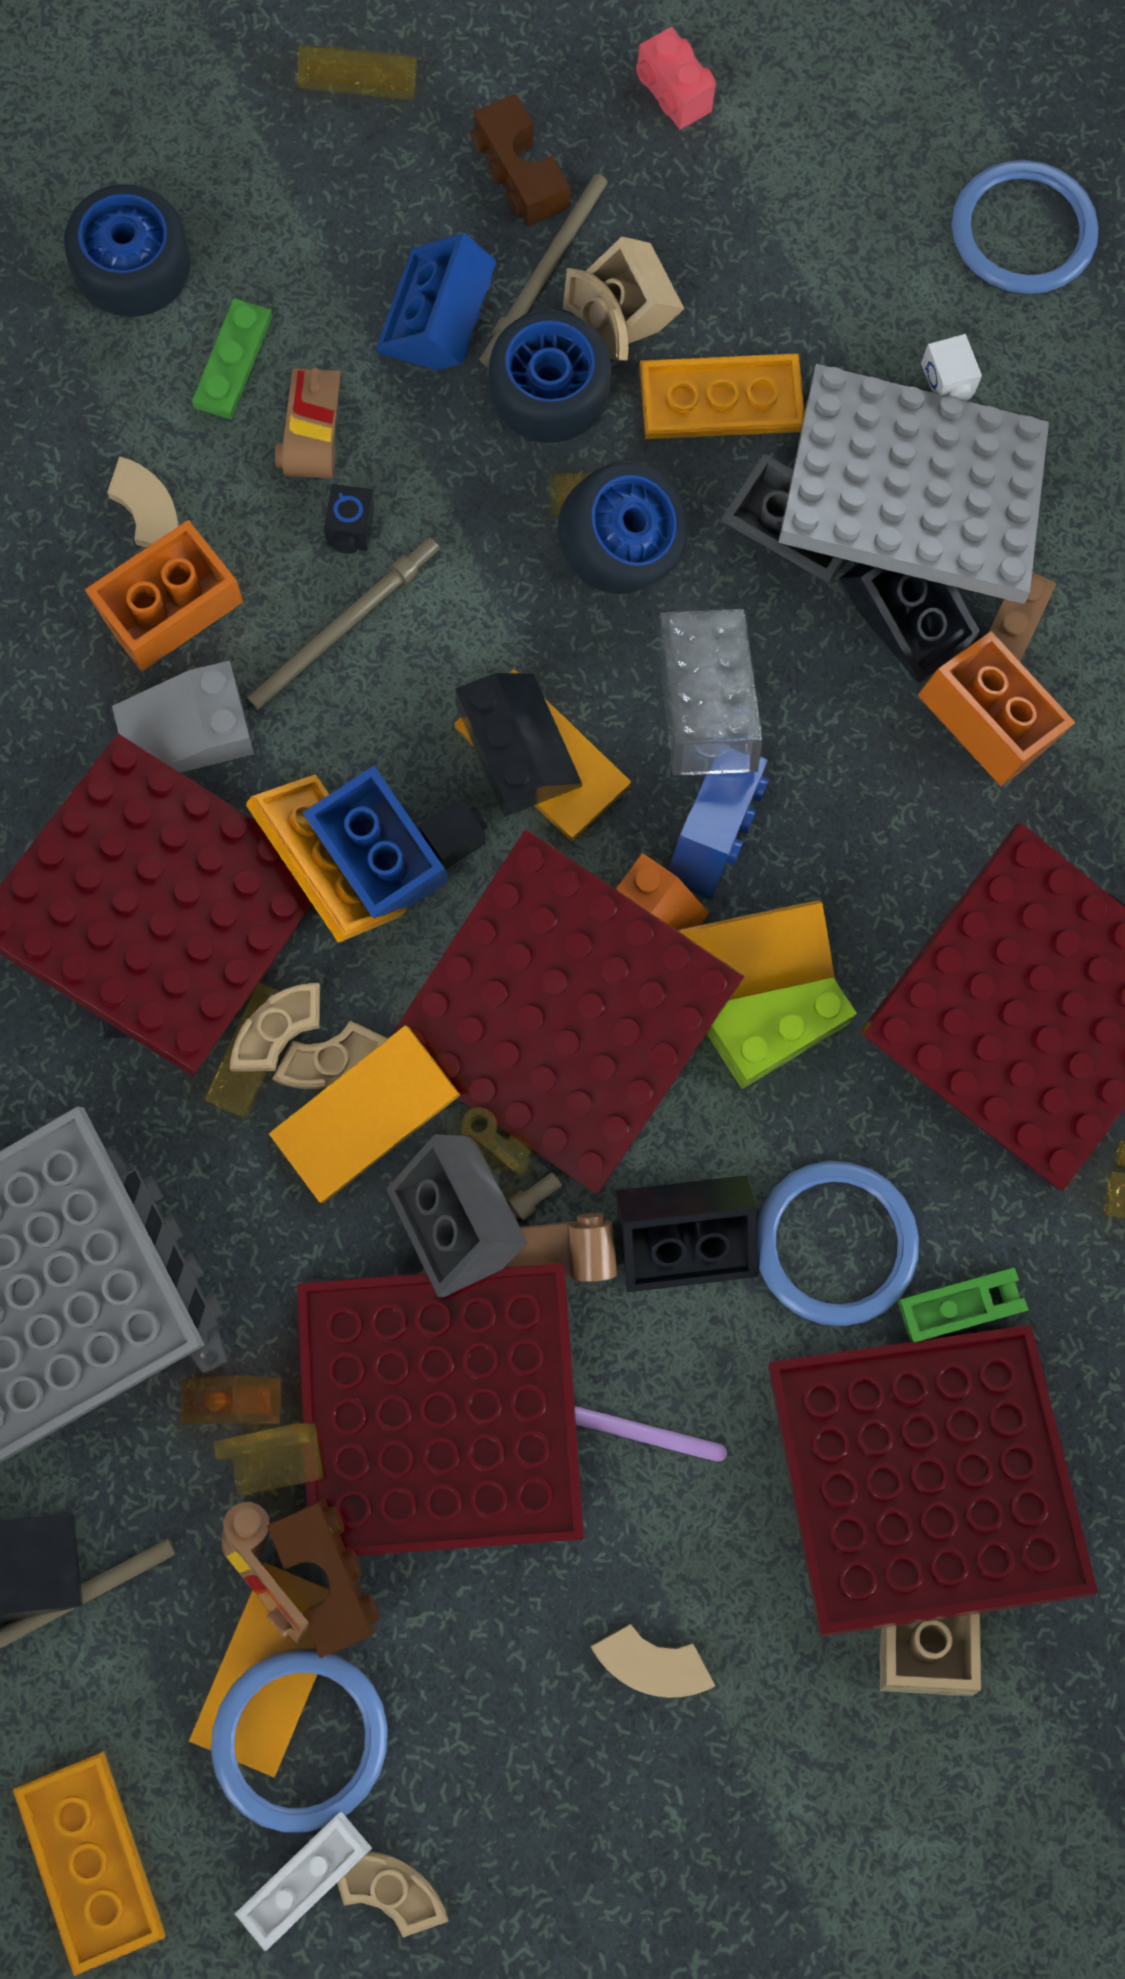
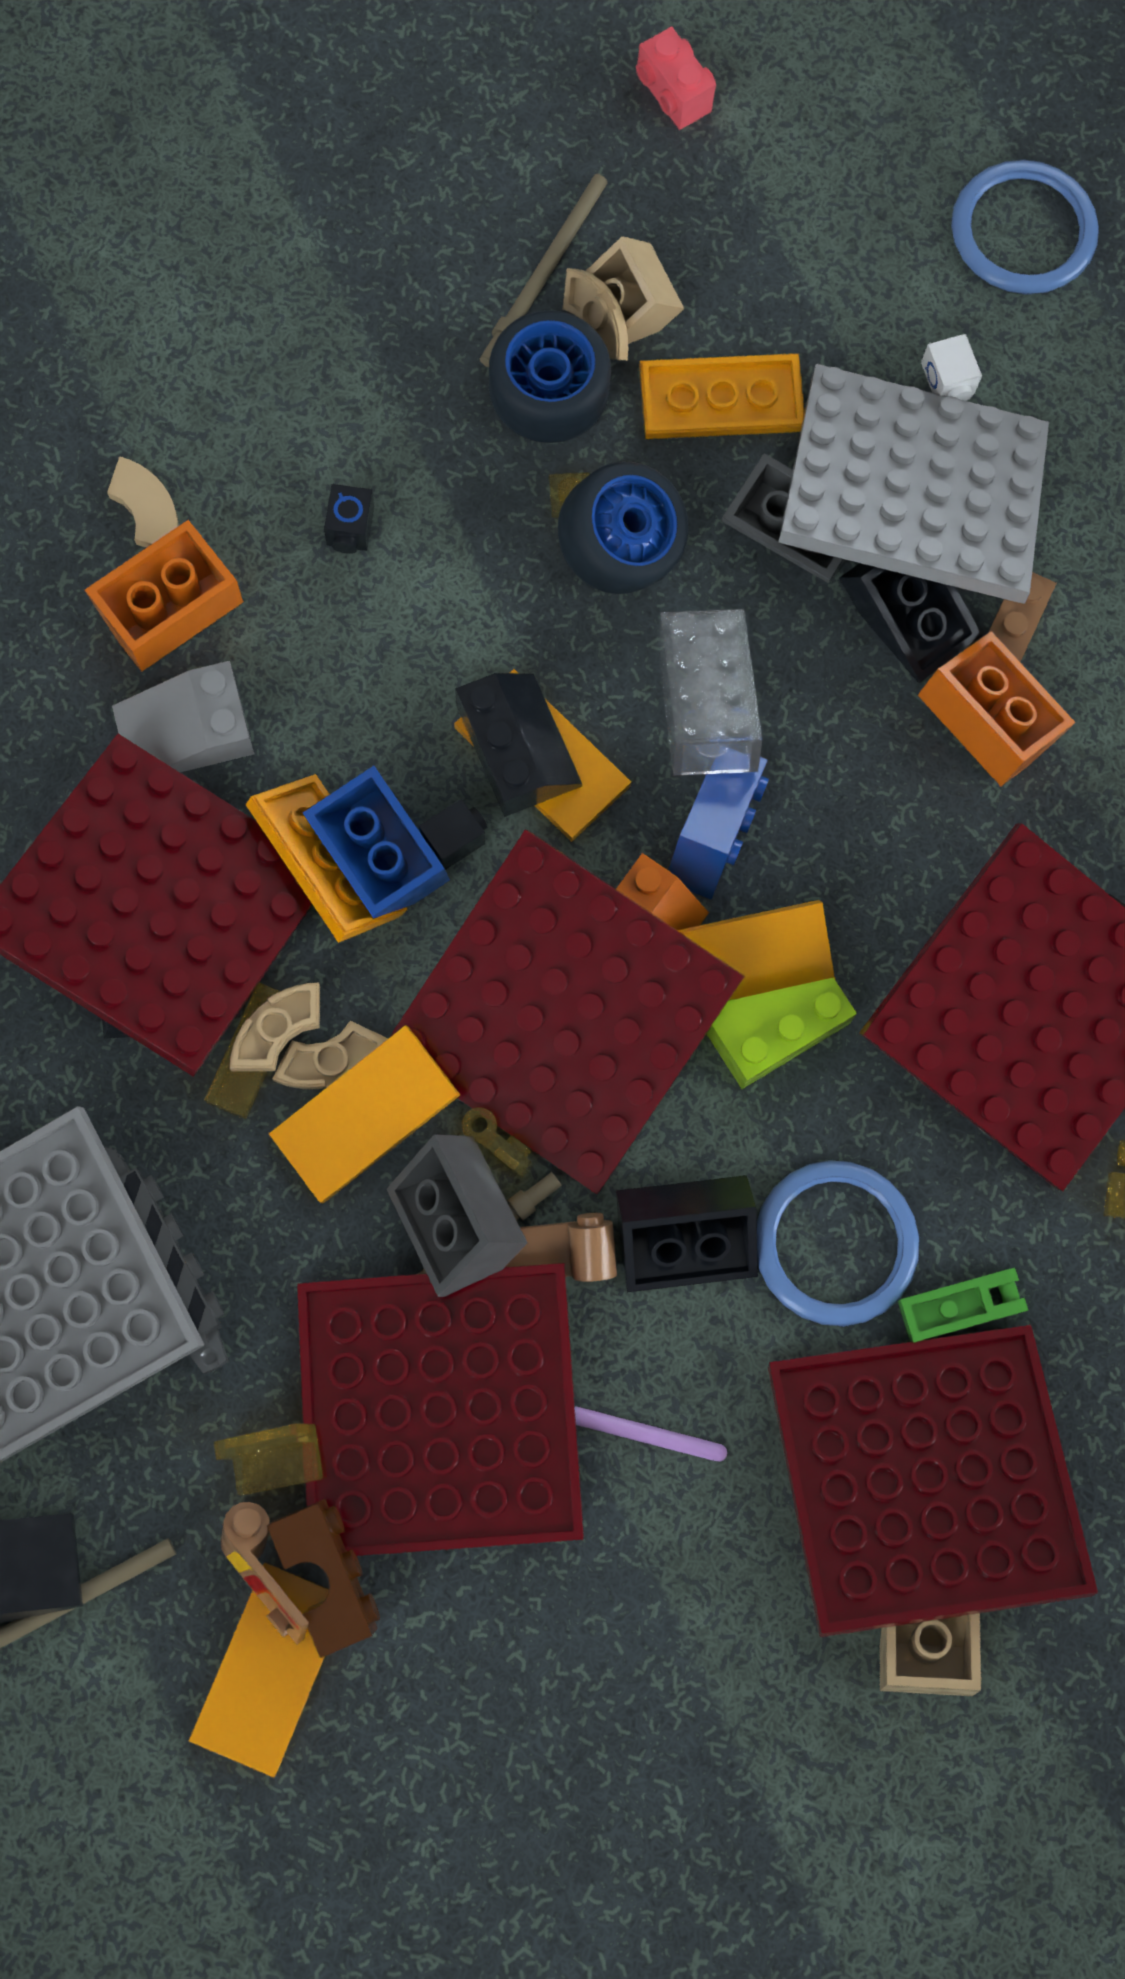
light orange tile [13,1751,166,1976] -> none
wheel [64,184,191,317] -> none
clear orange slope [180,1376,282,1425] -> none
bright green plate [192,298,273,420] -> none
medium blue wedge [211,1649,388,1832] -> none
white tile [235,1812,372,1951] -> none
dark tan bar [246,537,440,711] -> none
medium nougat door [275,368,341,479] -> none
clear yellow plate [298,44,417,100] -> none
tan tile [337,1851,448,1937] -> none
blue slope [375,233,496,370] -> none
reddish brown arch [470,93,570,227] -> none
tan tile [590,1624,715,1698] -> none

